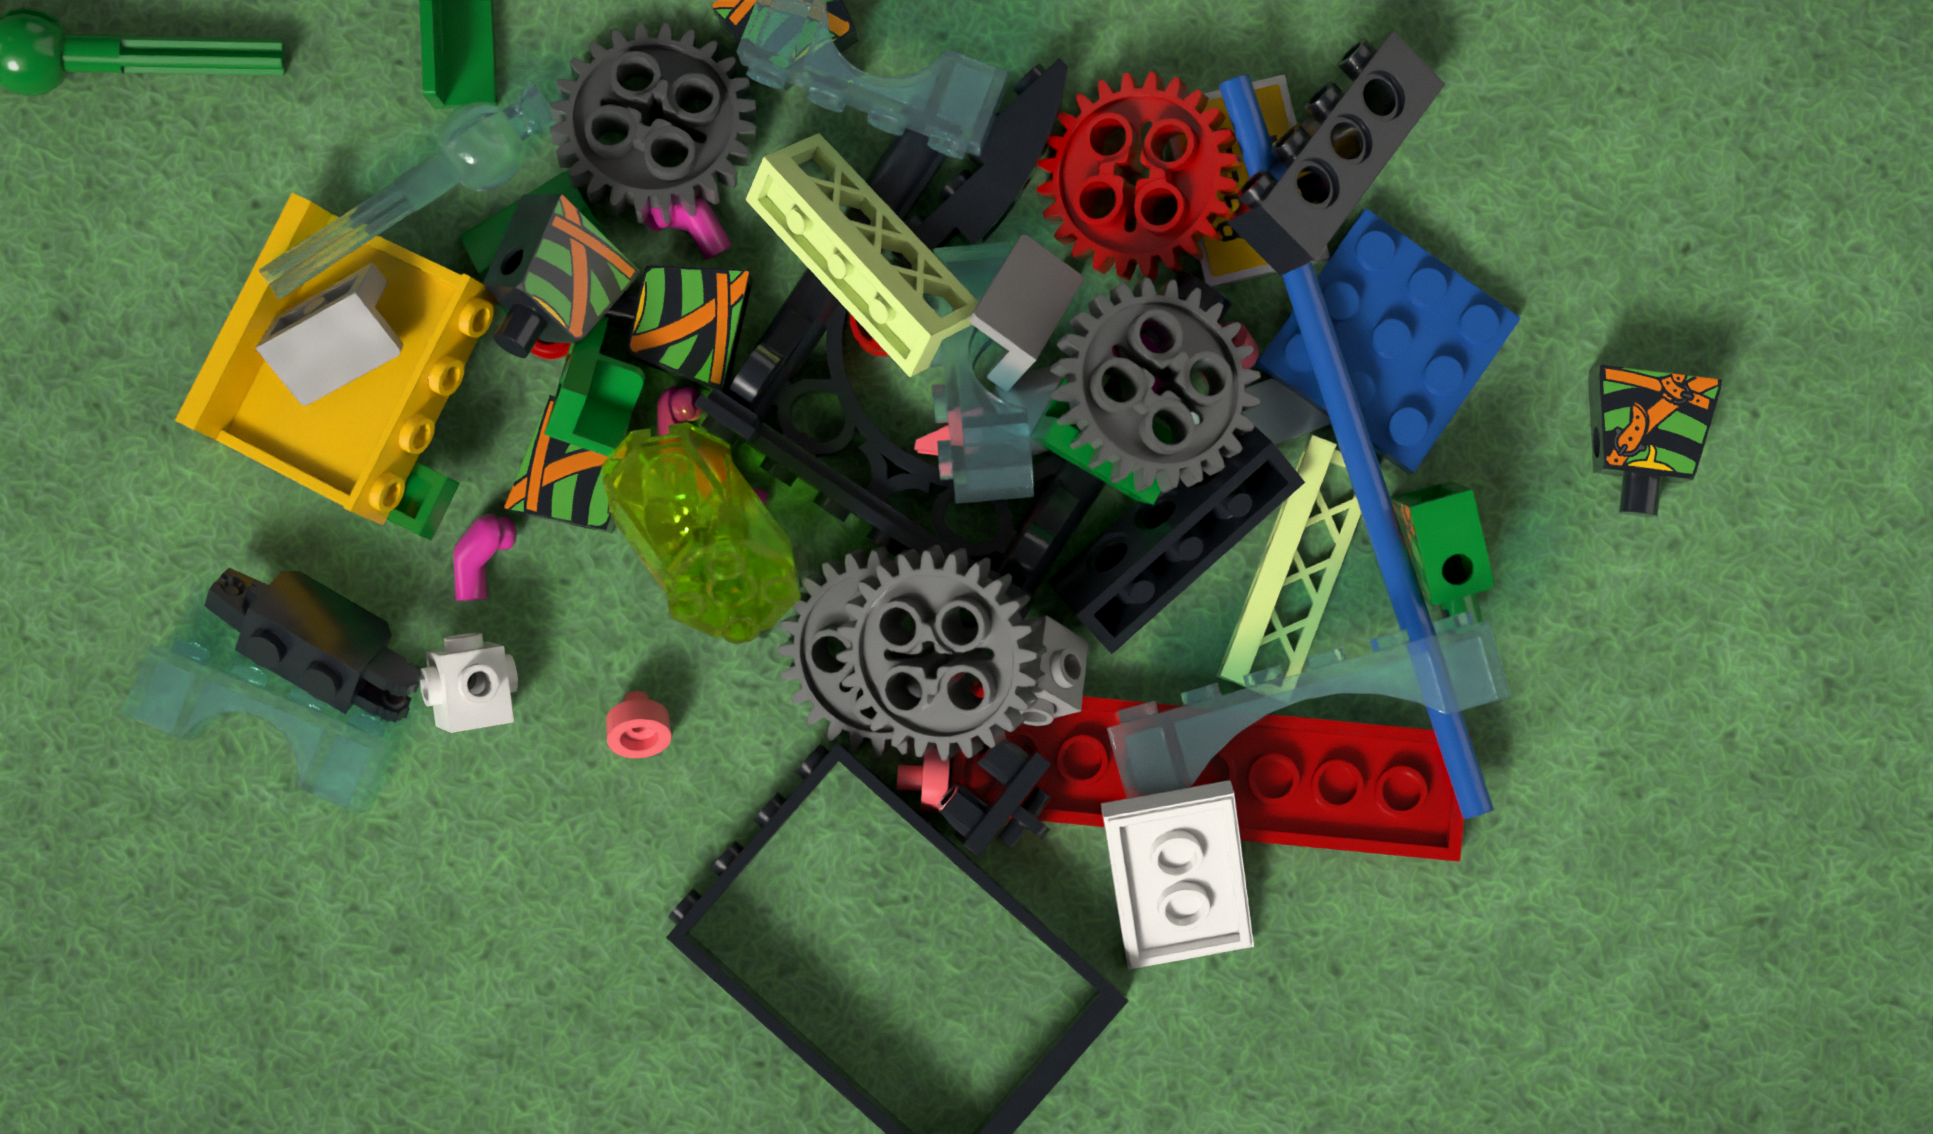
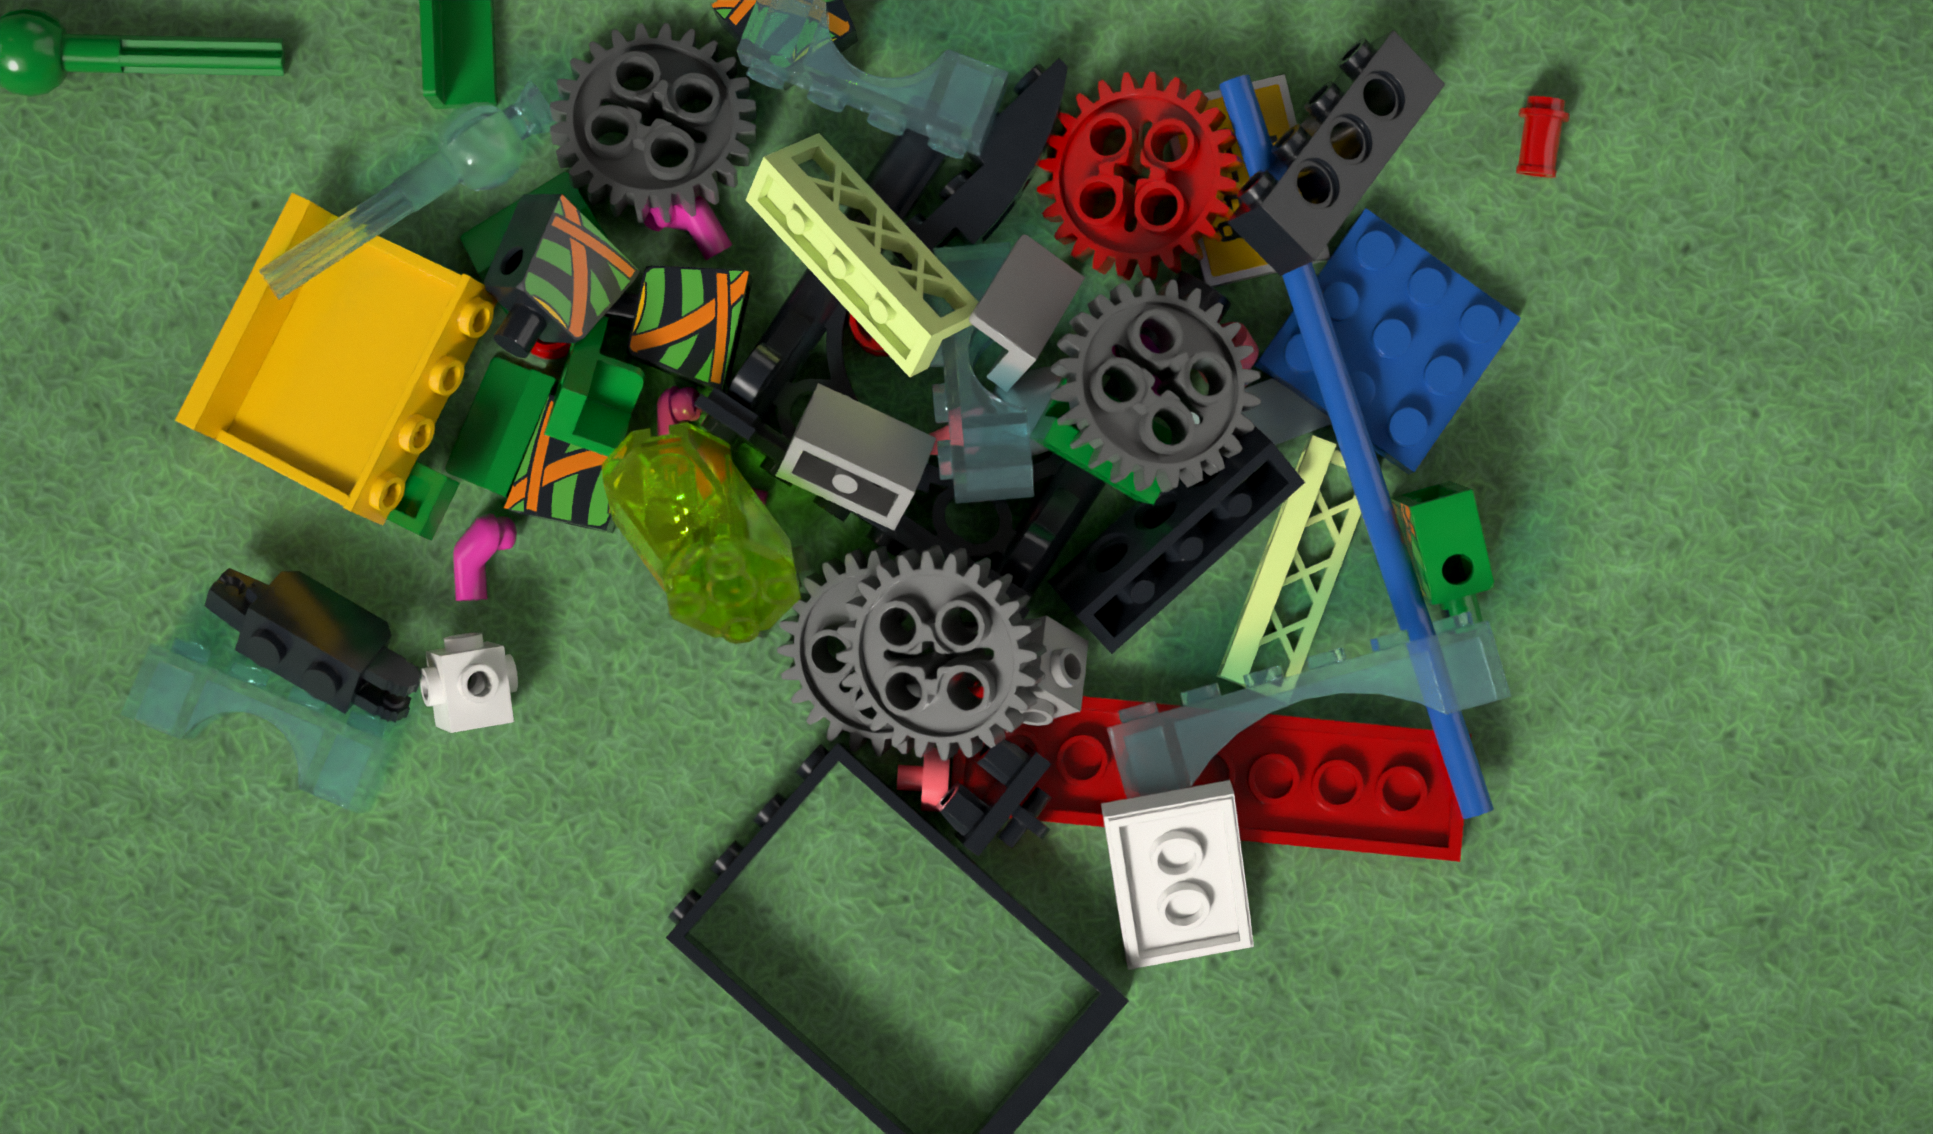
light grey panel [256,263,404,405] -> none
coral tile [606,691,671,758] -> none
torso [1588,365,1722,517] -> none
none -> green panel [445,357,559,498]
none -> light grey brick [776,383,936,530]
none -> red pin [1516,96,1570,178]

